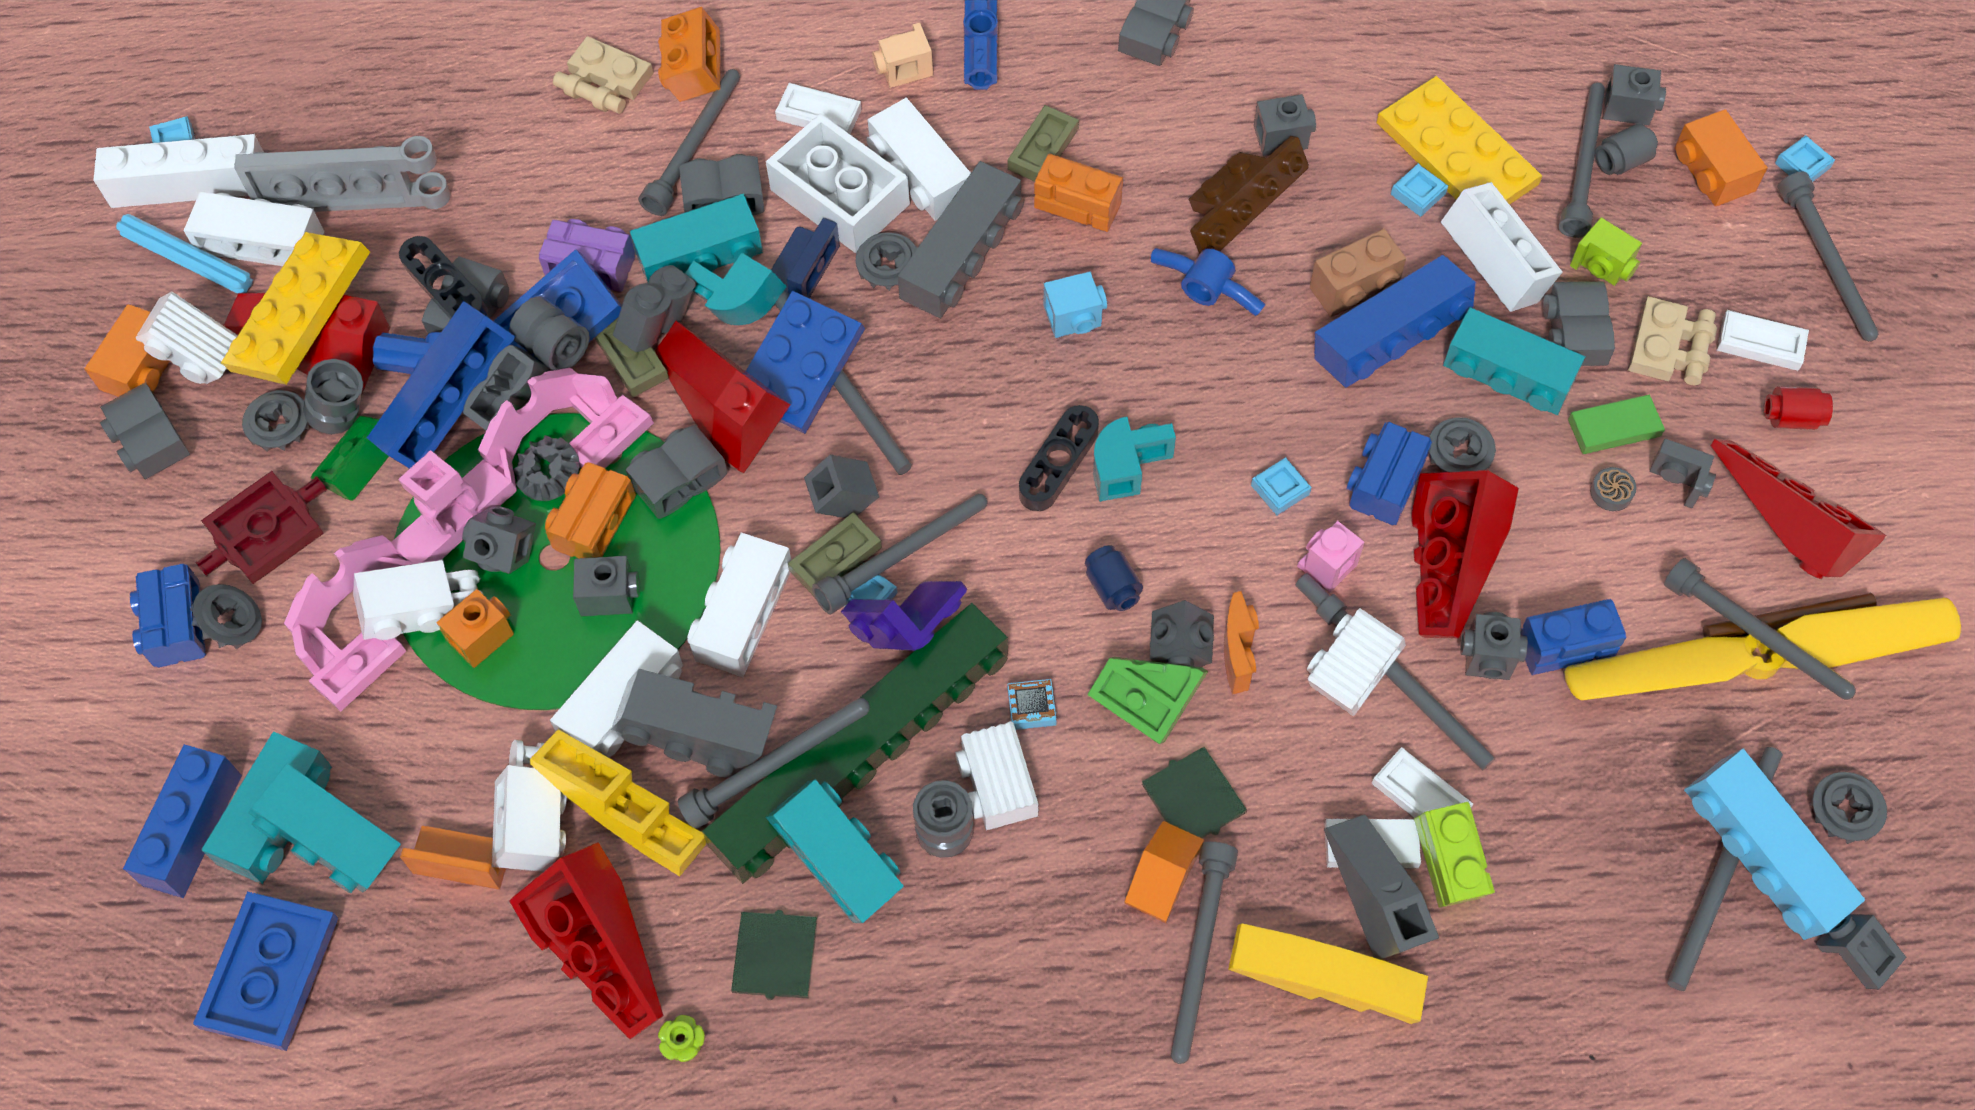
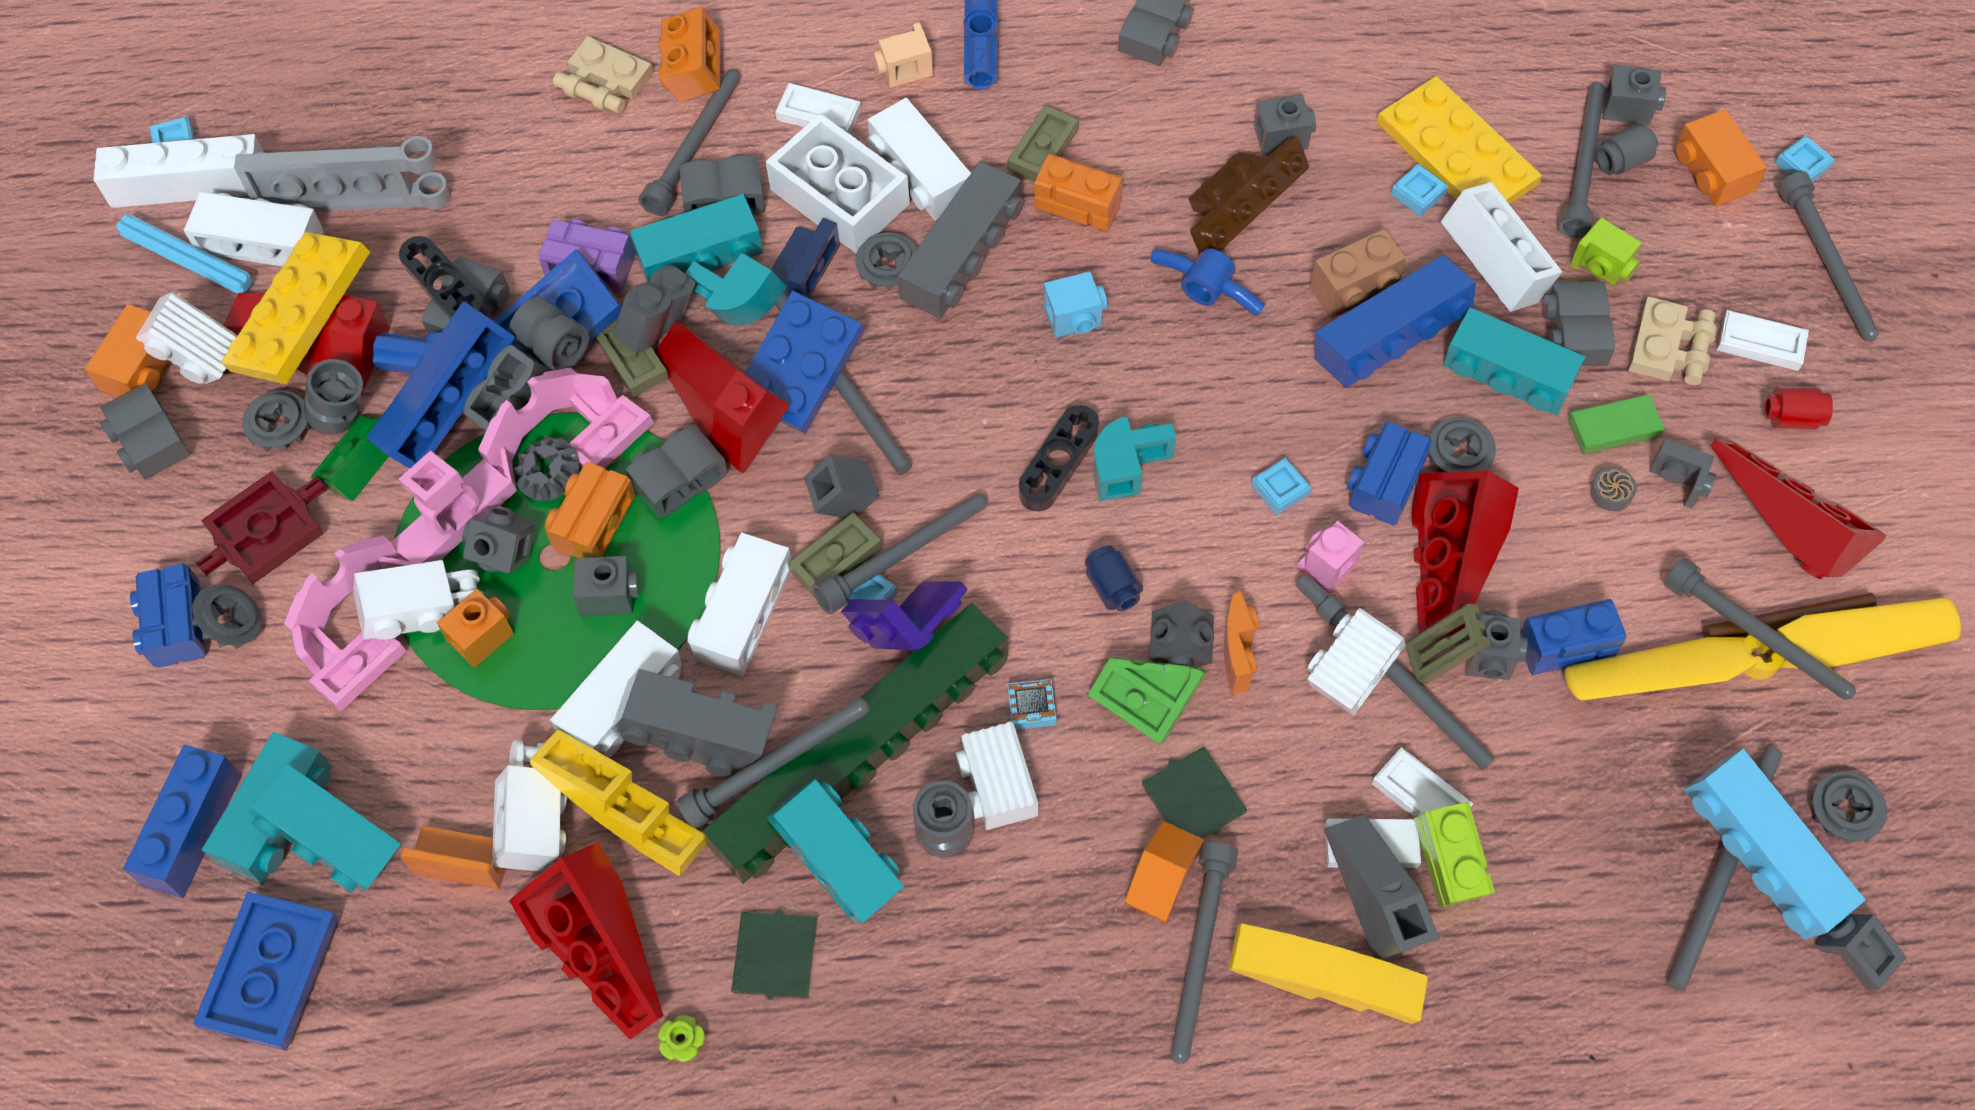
none -> olive tile [1405,603,1491,684]

